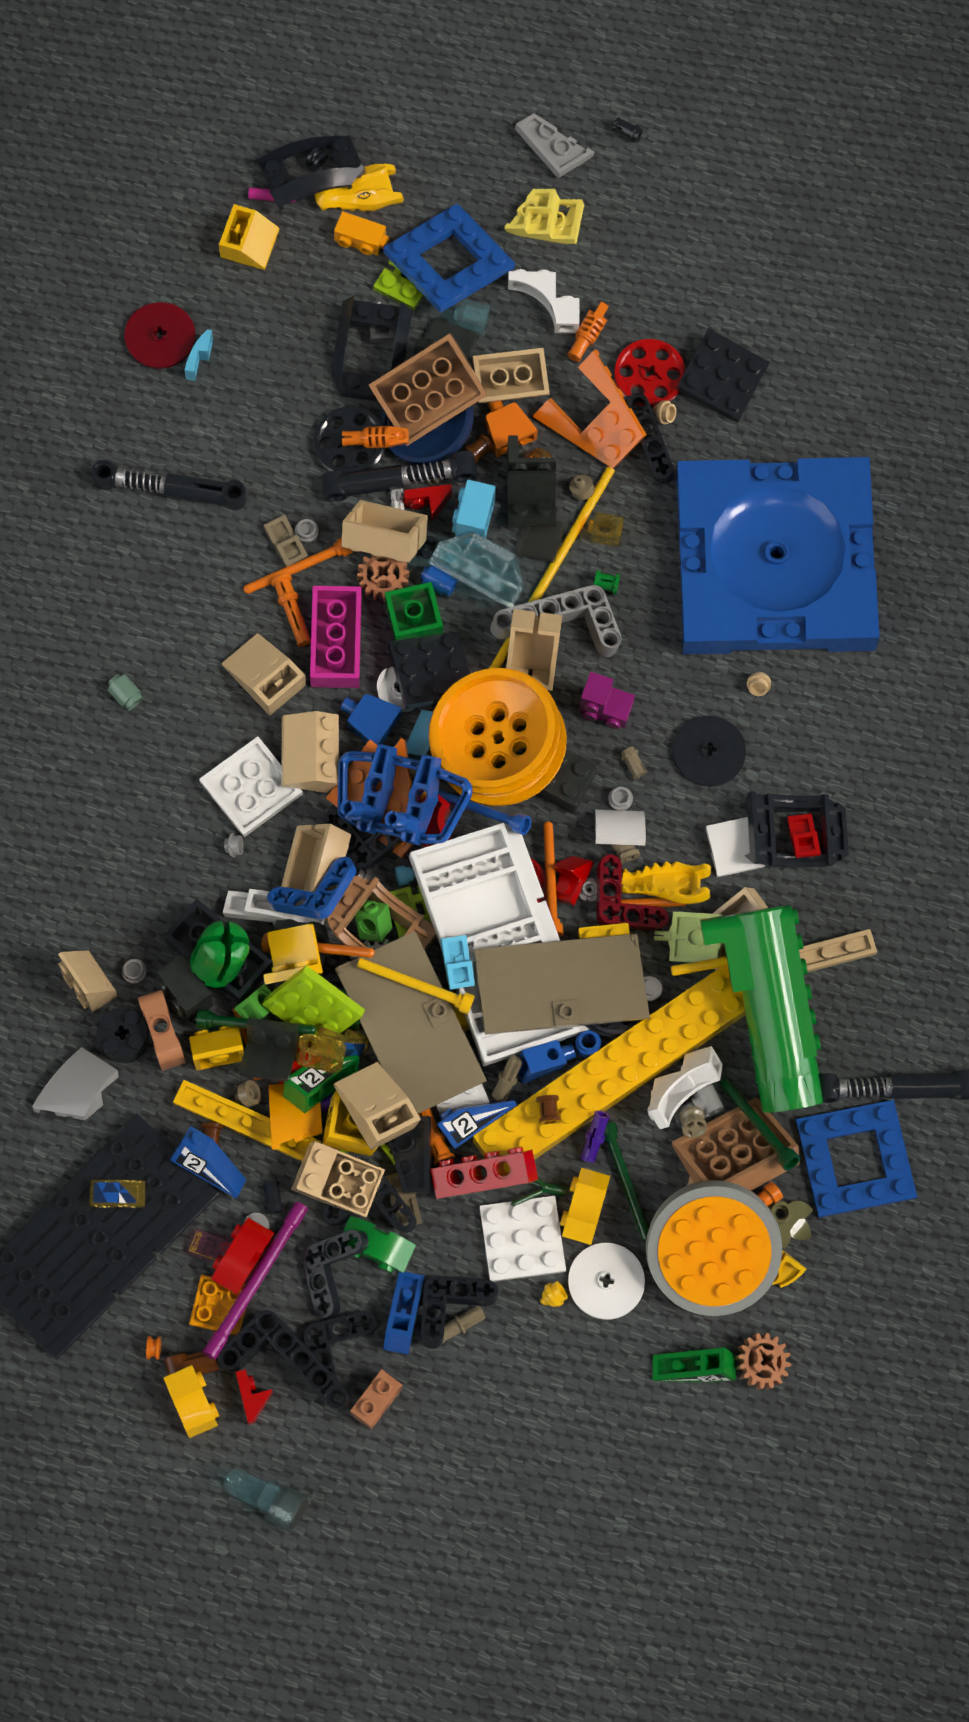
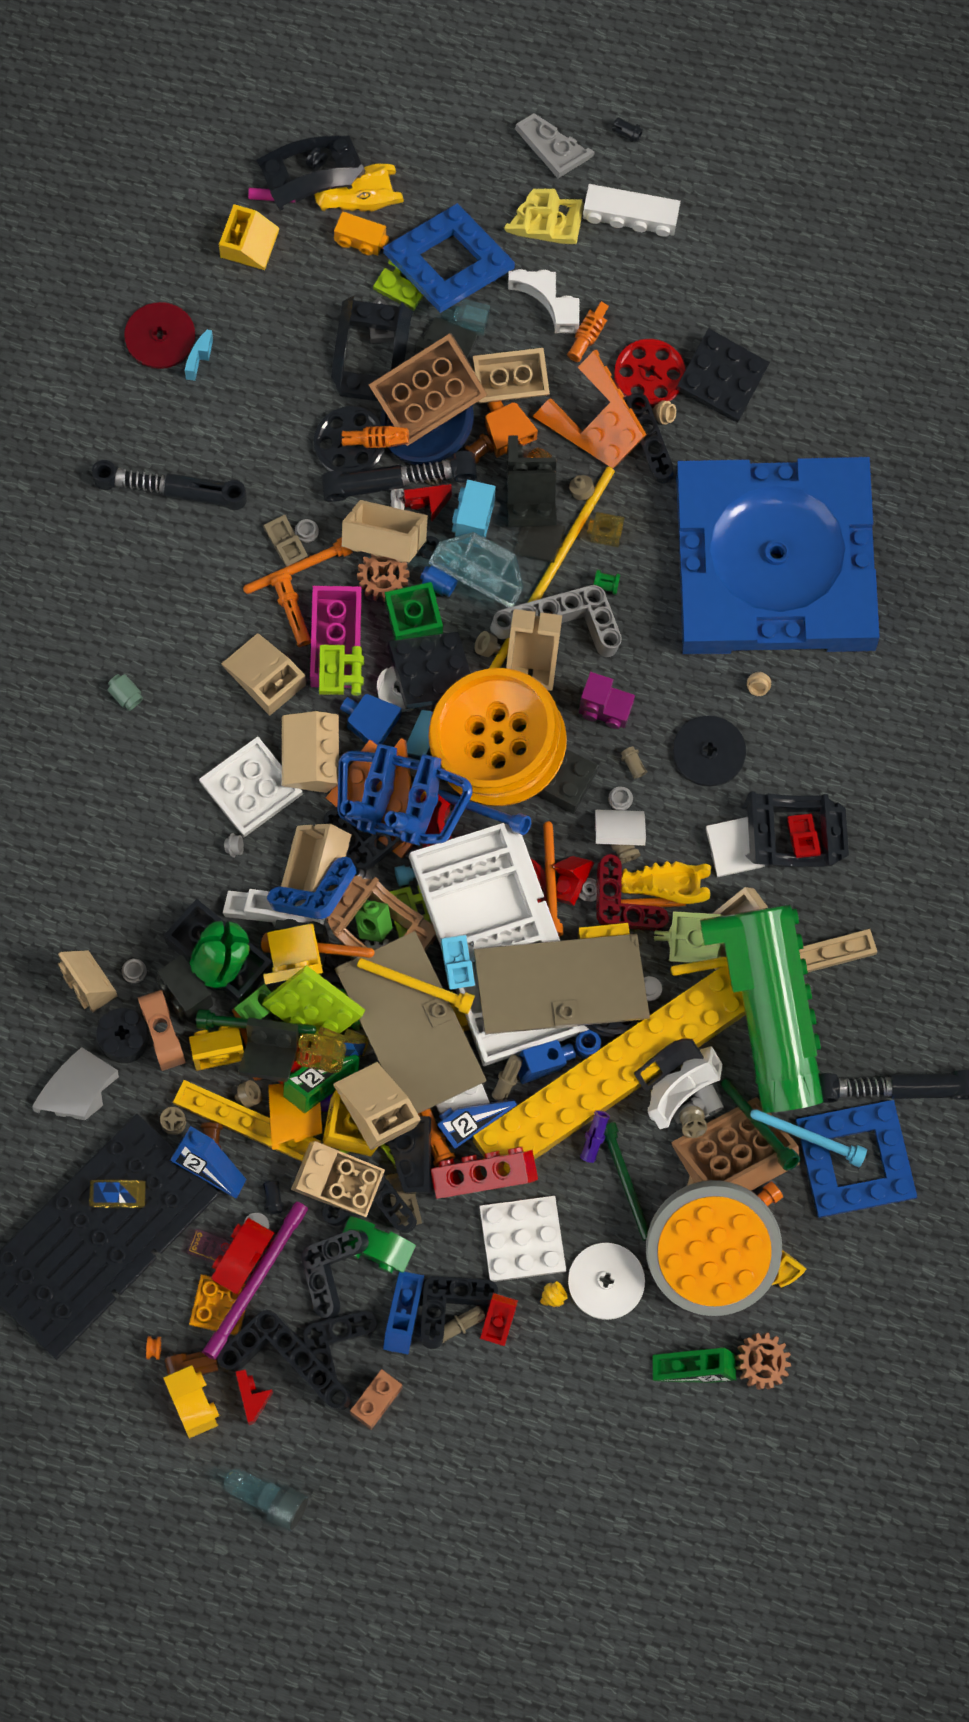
dark green plant [511,1177,567,1206] -> none
reddish brown bush [536,1095,561,1125] -> none
yellow brick [560,1168,610,1245] -> none
olive plate [769,1201,813,1248] -> none
none -> dark tan wheel [160,1107,186,1135]
none -> lime plate [319,645,364,696]
none -> dark tan tile [475,631,500,657]
none -> red slope [480,1293,518,1346]
none -> white brick [583,184,680,237]
none -> black piece [634,1038,704,1091]
none -> medium azure piece [750,1109,867,1167]

